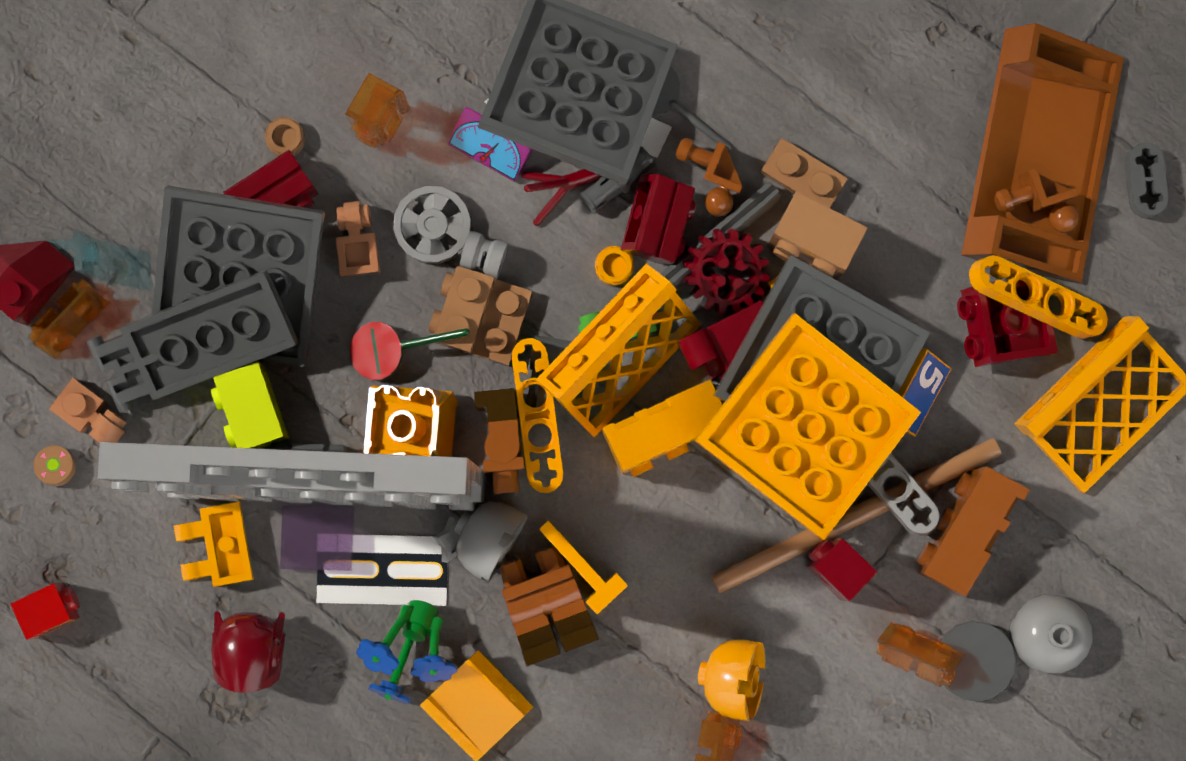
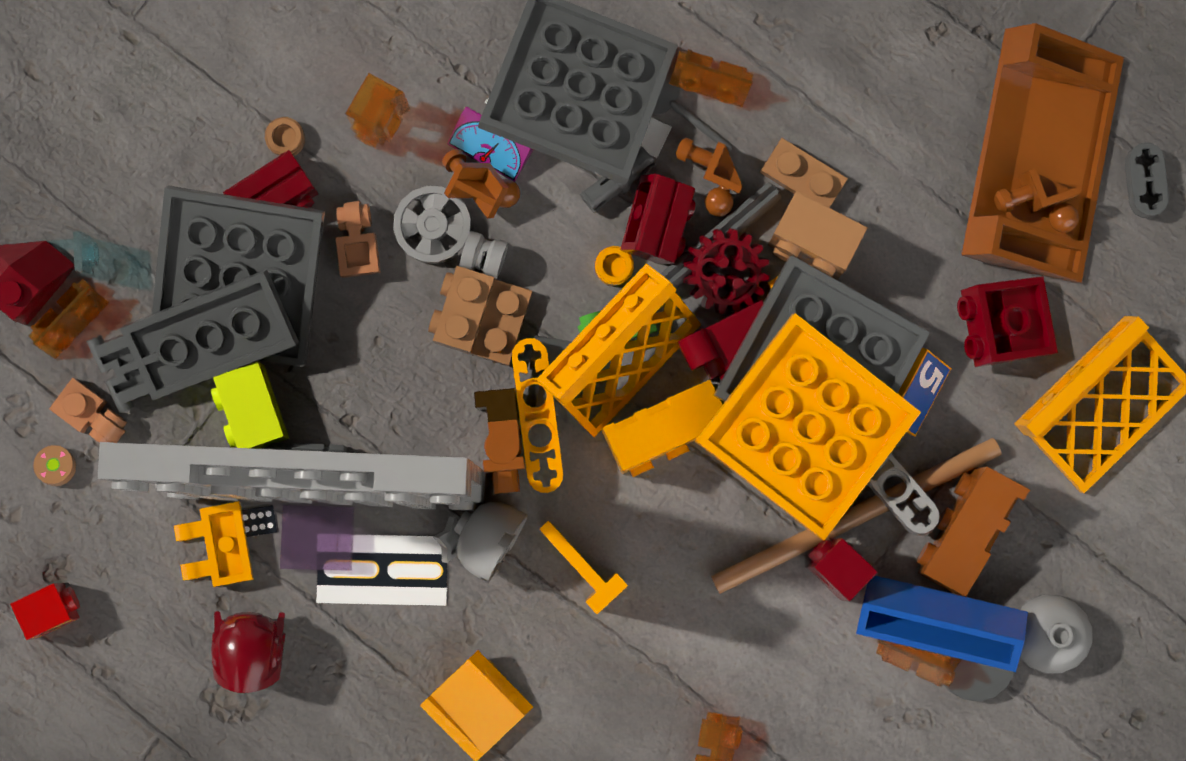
piece [350,322,470,380] -> none
plant [356,600,457,704] -> none
light orange slope [364,385,459,457] -> none
dark orange hips [501,546,599,667] -> none
dark red plant [521,169,600,226] -> none
light orange cylinder [698,640,766,721] -> none
light orange beam [969,255,1108,339] -> none
none -> black sticker [242,505,277,537]
none -> dark orange piece [442,149,521,218]
none -> clear orange hinge [669,49,753,107]
none -> blue brick [856,576,1028,672]

